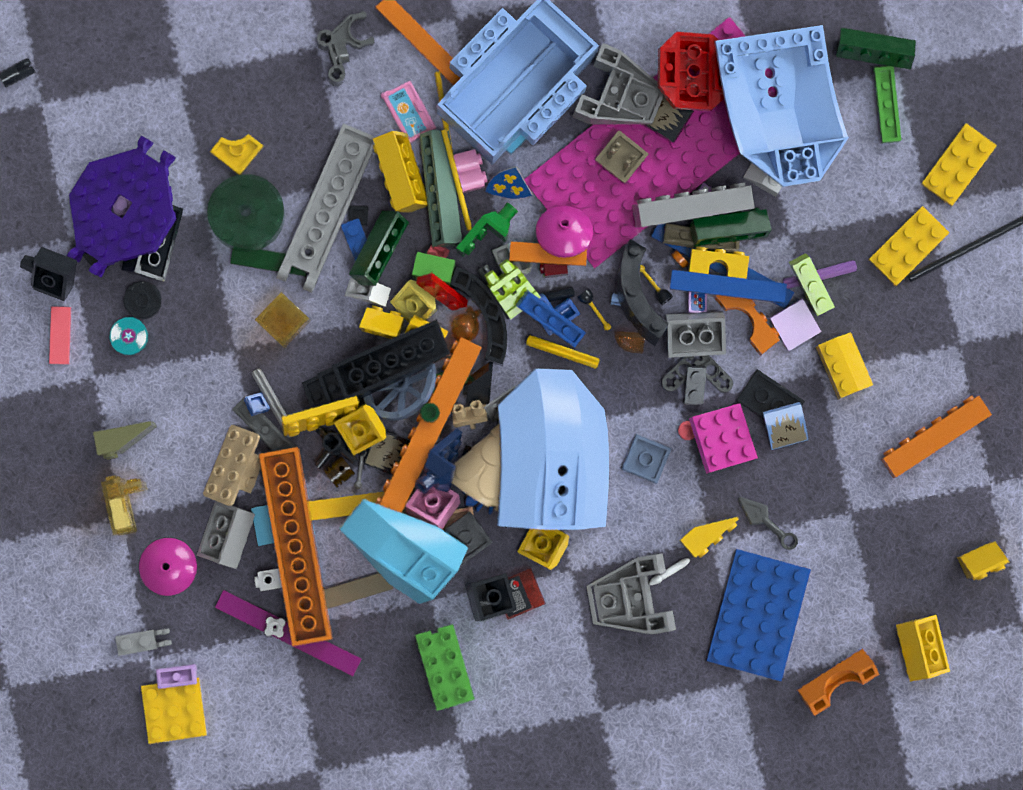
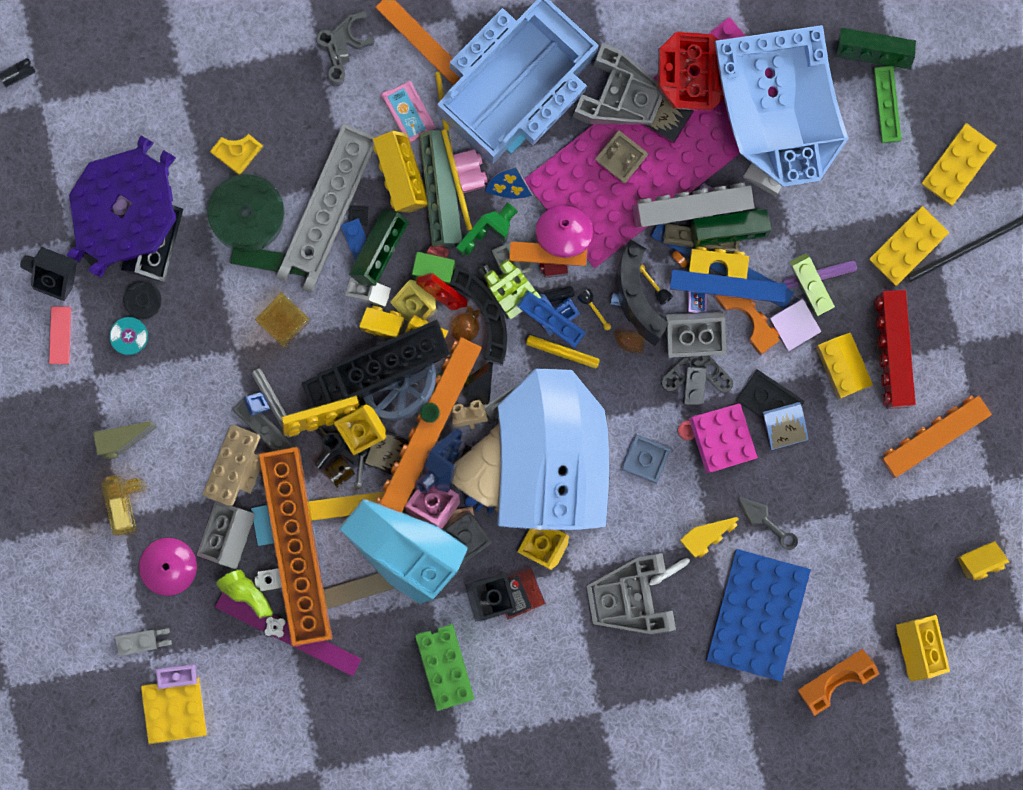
none -> lime hair [216,570,273,618]
none -> red brick [874,290,916,409]

